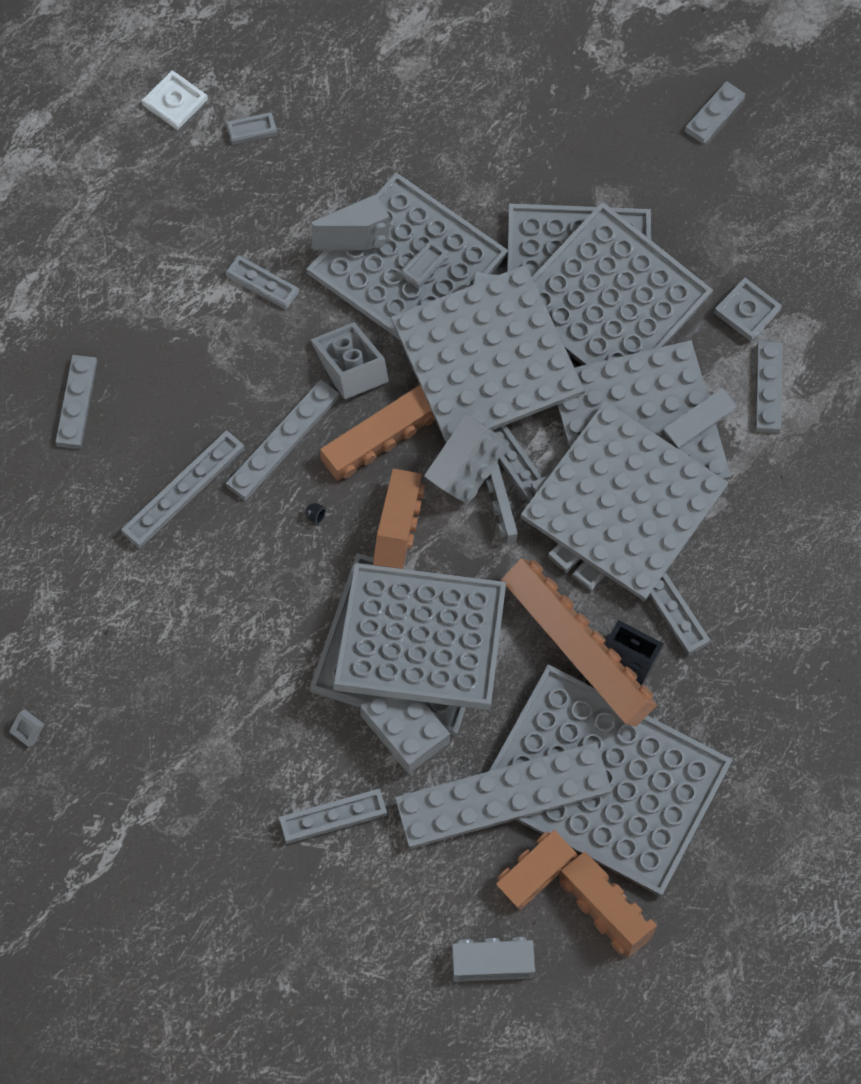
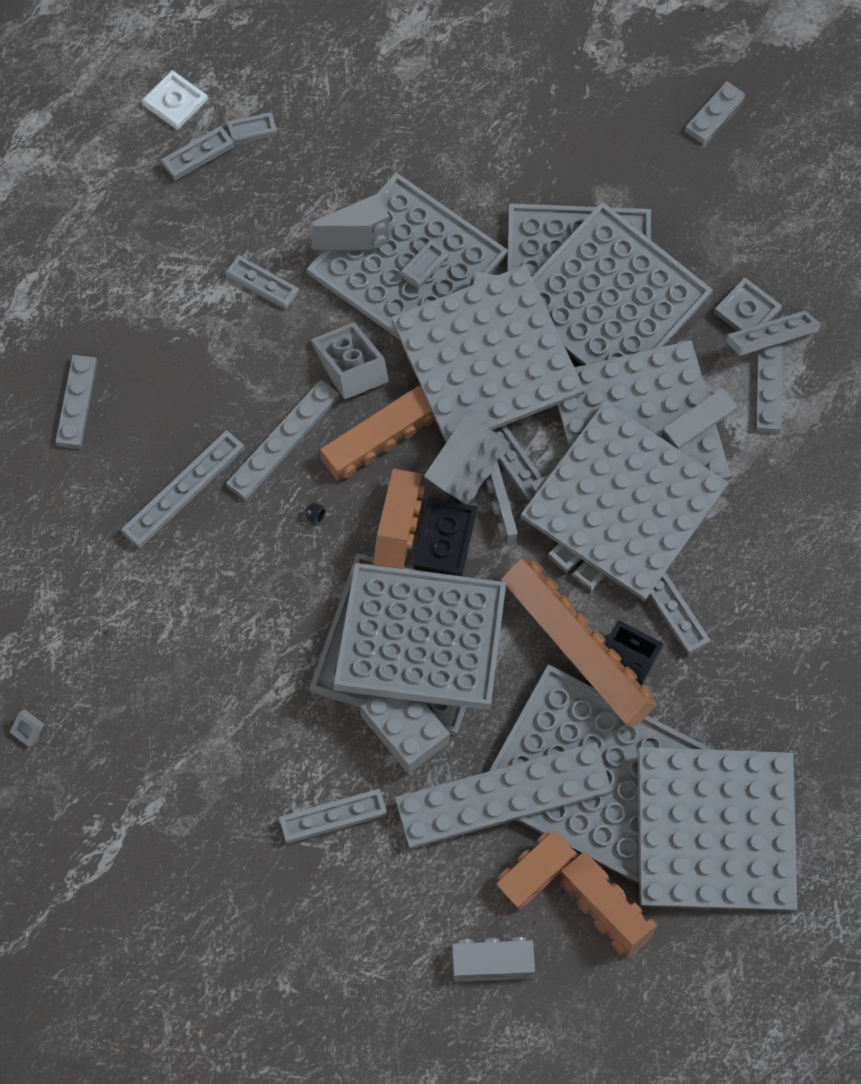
none -> light grey plate [161,126,234,181]
none -> black plate [413,497,478,577]
none -> light grey plate [638,747,797,911]
none -> light grey plate [726,310,820,355]

